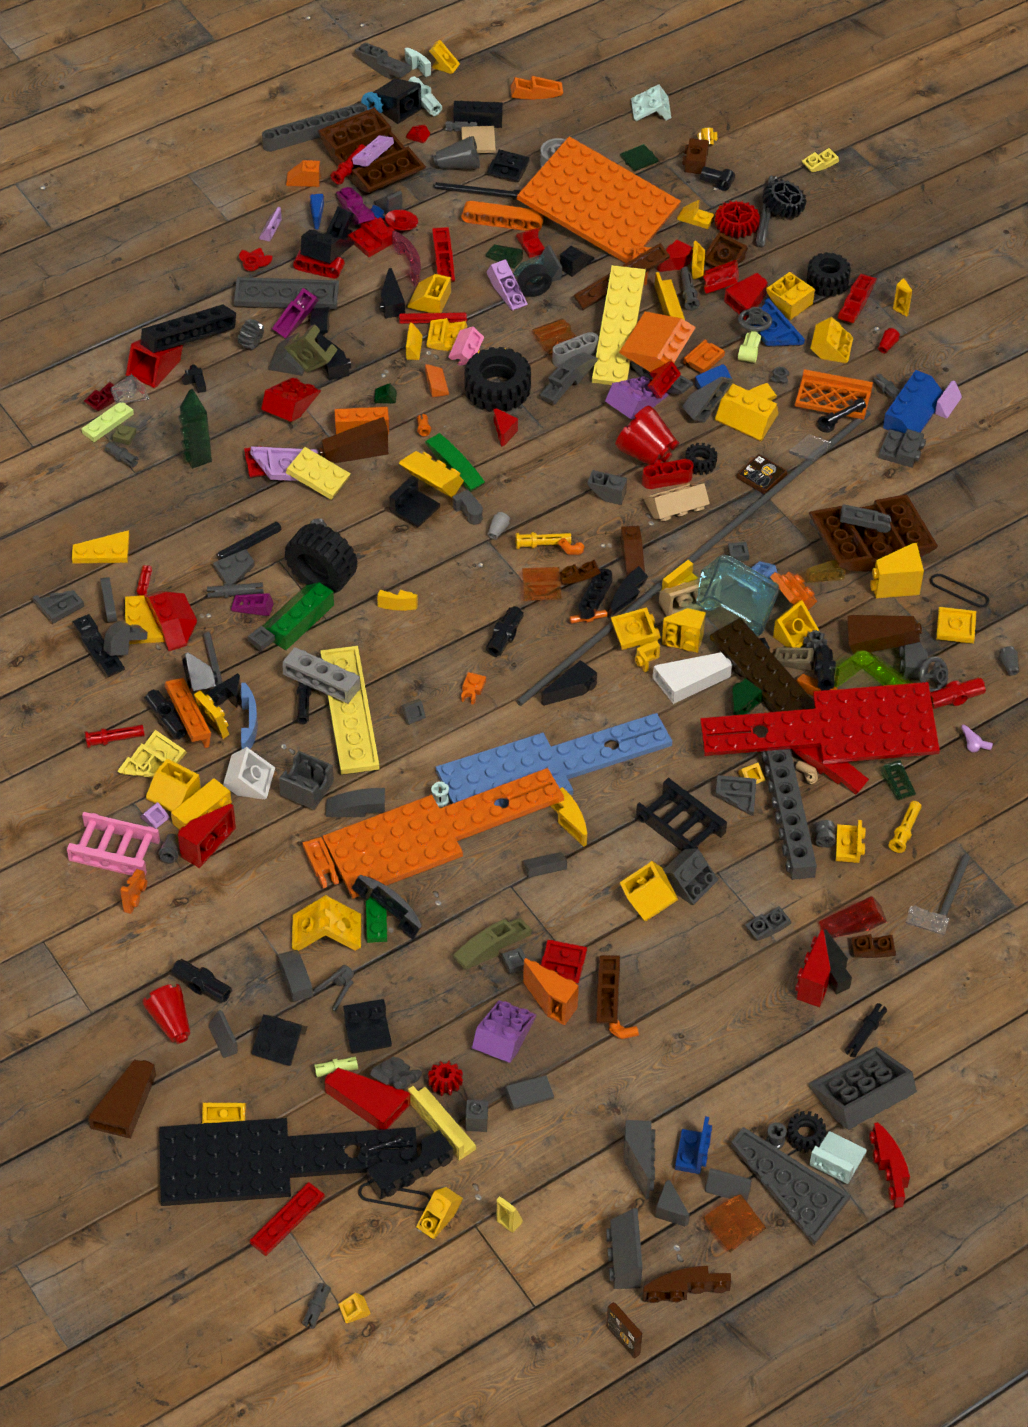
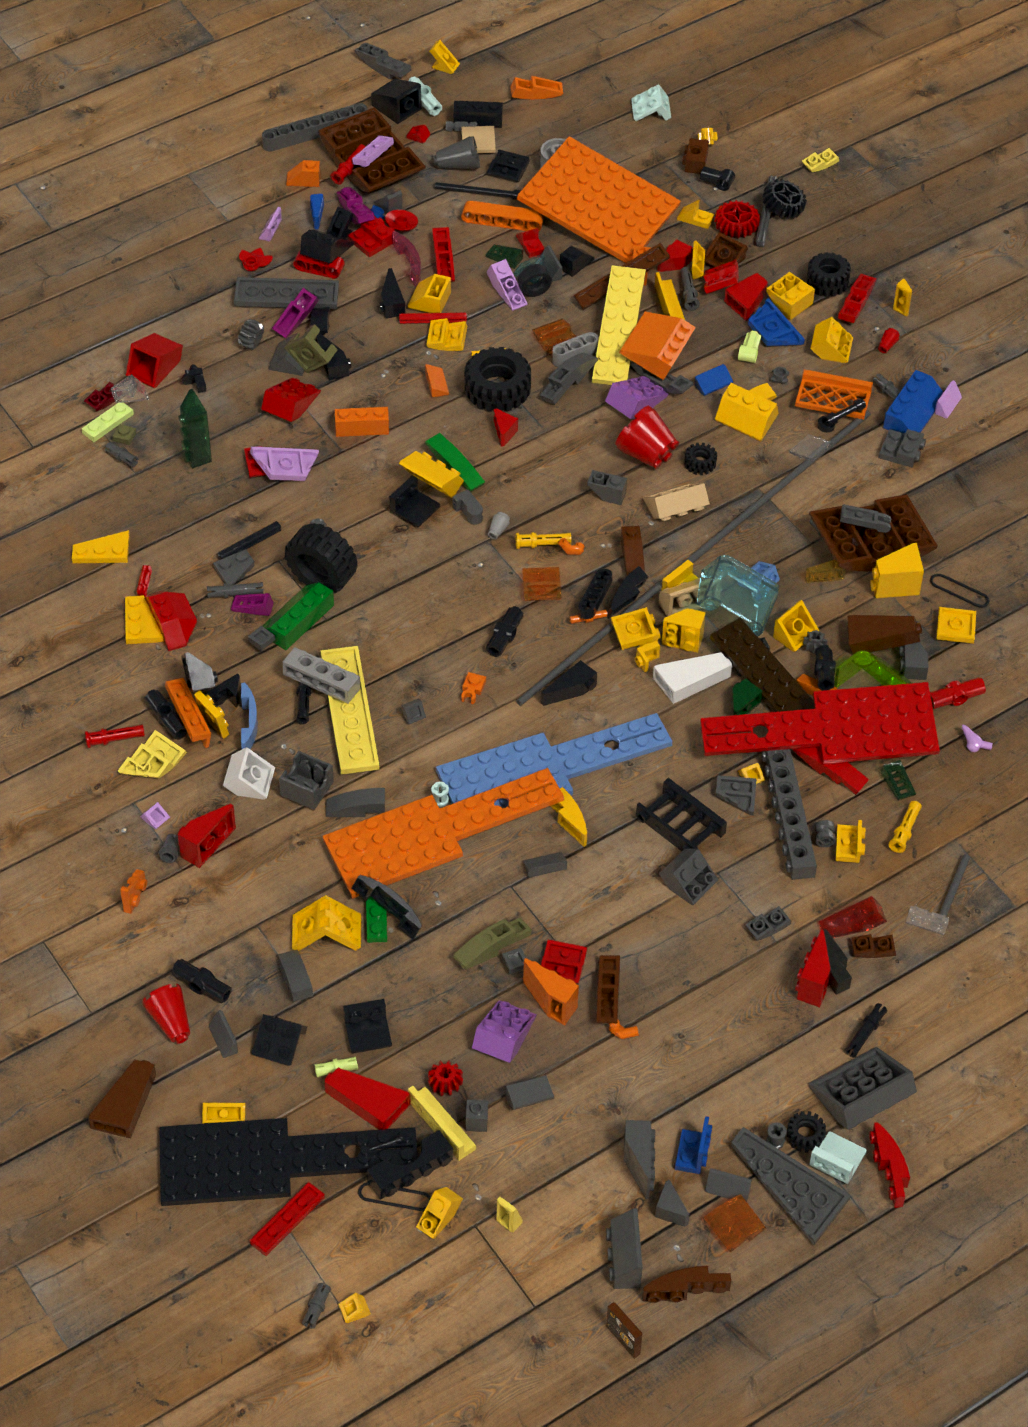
dark grey wing [33,590,84,623] -> none
bright pink fence [67,812,160,876] -> none
black slope [72,614,125,677] -> none
dark grey beam [100,577,117,623] -> none
dark grey brick [104,620,147,656] -> none
black brick [141,304,236,353] -> none
yellow slope [146,759,201,812] -> none
yellow brick [171,778,232,830] -> none
dark grey bar [203,632,223,686] -> none
light yellow plate [286,447,351,500] -> none
orange hinge [303,837,339,888] -> none
dark grey plant [313,965,354,1011] -> none
reddish brown slope [319,417,389,464] -> none
dark azure gear [361,91,384,113] -> none
dark grey plate [370,1056,422,1089] -> none
dark green slope [374,383,397,404] -> none
yellow slope [377,590,418,611] -> none
light aqua slope [404,47,431,77] -> none
yellow slope [406,323,423,360] -> none
orange pin [417,414,431,436] -> none
bright pink hinge [448,326,484,365] -> none
reddish brown slope [559,560,601,584] -> none
clear green piece [620,144,658,172] -> none
yellow slope [620,861,678,921] -> none
red beam [642,459,693,489] -> none
red slope [648,361,681,398] -> none
orange plate [683,339,725,373] -> none
dark grey slope [683,377,734,422] -> none
dark grey plate [728,542,749,562] -> none
tile [737,454,787,494] -> none
dark grey piece [738,307,772,332] -> none
orange plate [770,572,817,610] -> none
dark tan slope [774,647,815,671] -> none
tan arm [796,760,818,784] -> none
dark grey piece [919,656,948,692] -> none
dark grey cone [999,646,1019,676] -> none

